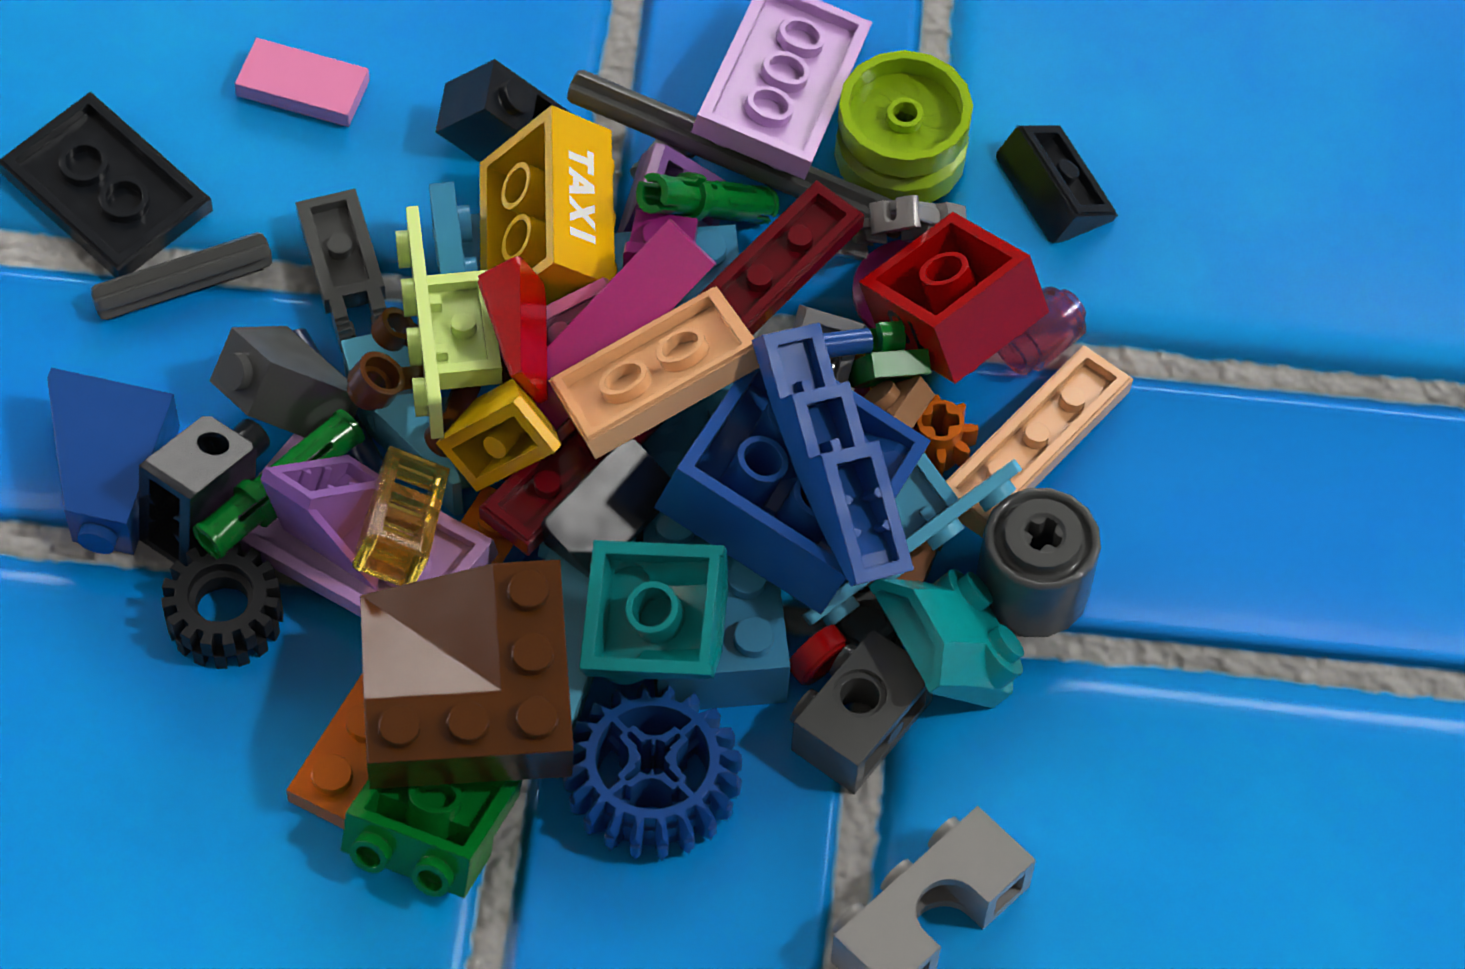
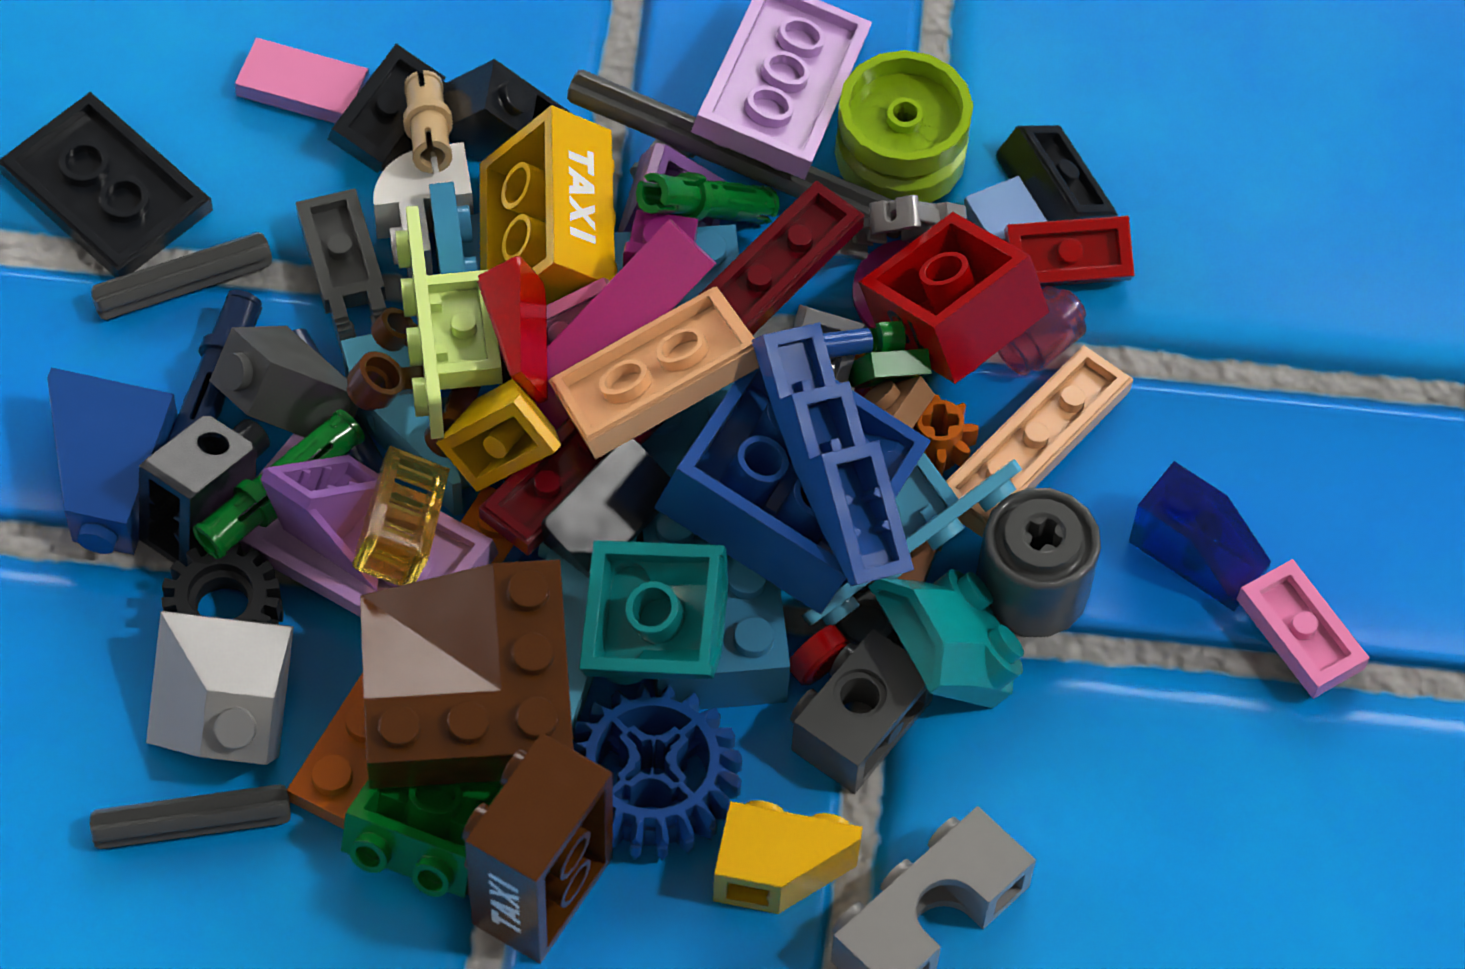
none -> dark grey axle [90,784,291,849]
none -> light grey slope [146,611,294,765]
none -> dark blue pin [167,290,263,443]
none -> black plate [328,44,446,173]
none -> white brick [373,142,473,278]
none -> tan pin [403,70,453,173]
none -> reddish brown brick [462,733,613,964]
none -> yellow slope [713,800,863,914]
none -> light blue tile [964,176,1047,241]
none -> red plate [1004,216,1135,287]
none -> clear blue slope [1129,461,1271,612]
none -> bright pink plate [1236,559,1370,699]

